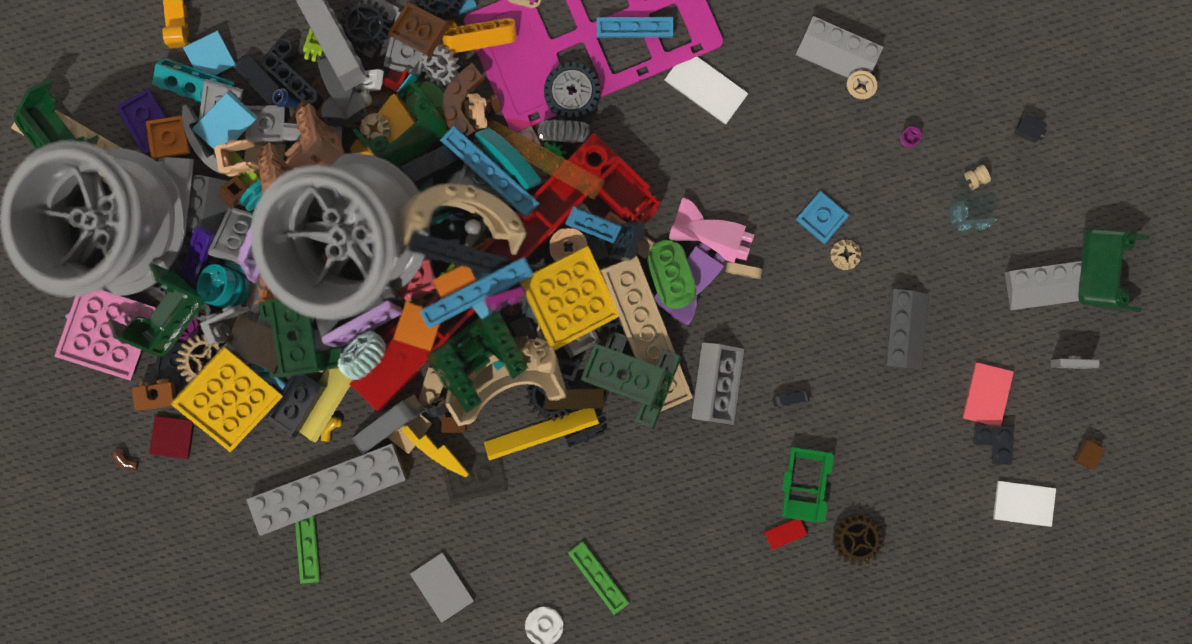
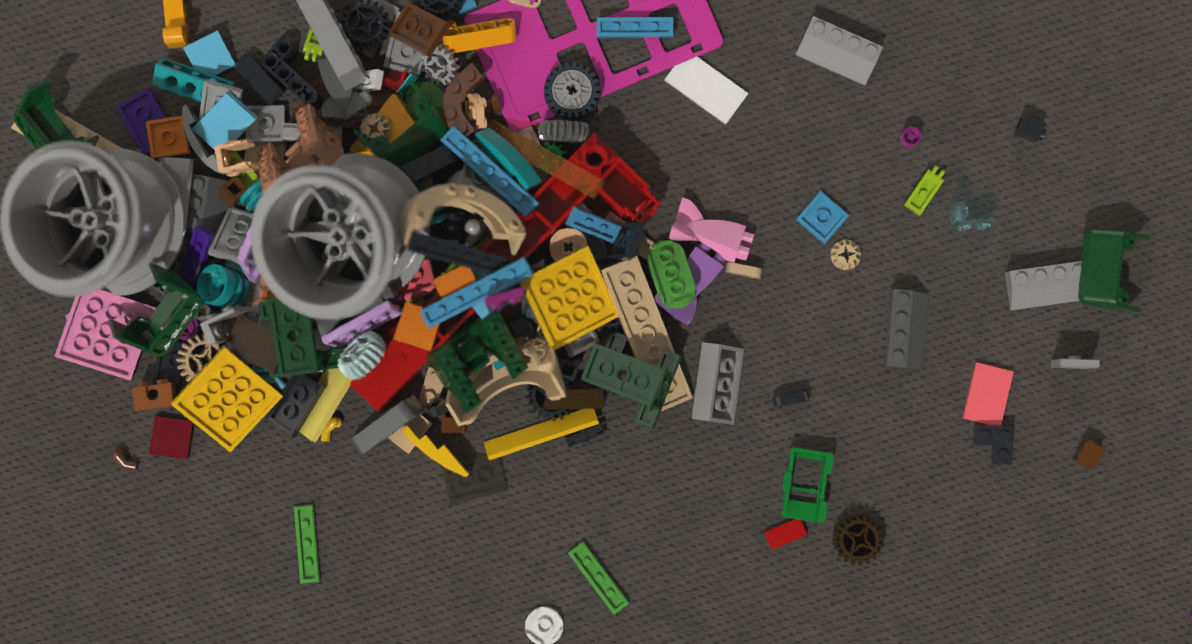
light grey brick [246,444,408,536] -> none
dark blue cone [272,88,301,108] -> none
light grey tile [410,552,474,623] -> none
tan gear [847,69,878,99] -> none
tan wheel [965,165,991,190] -> none
white tile [993,481,1056,527] -> none
none -> lime hinge [904,165,945,216]

